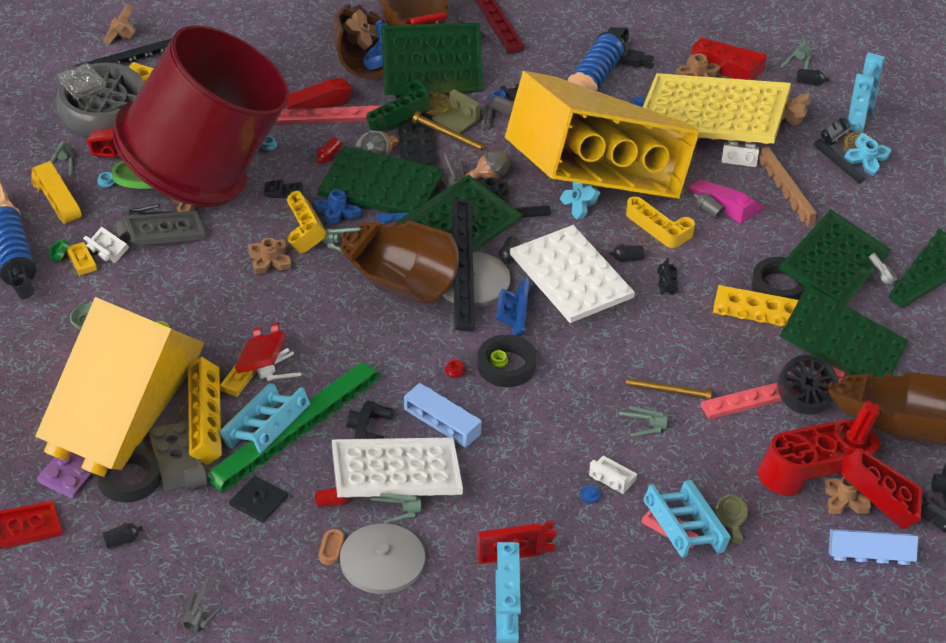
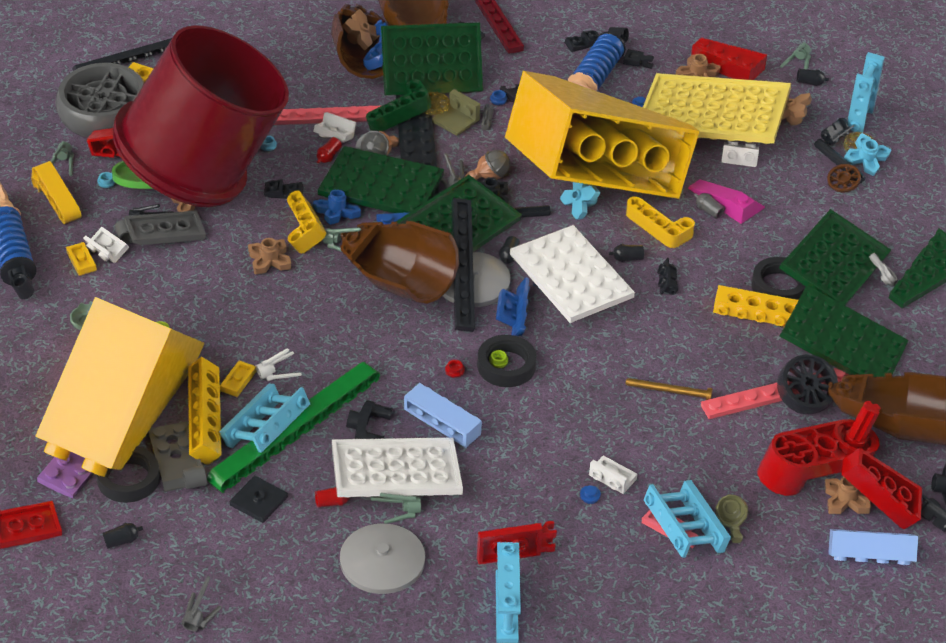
green tile [49,238,69,263] -> none
clear plate [57,63,106,99] -> none
medium nougat plant [103,4,136,45] -> none
red tile [235,322,286,374] -> none
red wedge [285,78,352,110] -> none
nougat tile [319,529,345,565] -> none
red plate [401,12,446,25] -> none
pearl gold bar [412,111,485,150] -> none
dark grey piece [489,94,514,117] -> none
sand green plant [619,406,667,437] -> none
medium nougat plate [759,147,817,227] -> none
none -> white bracket [313,112,356,143]
none -> black slope [564,30,599,52]
none -> reddish brown wheel [827,164,861,193]

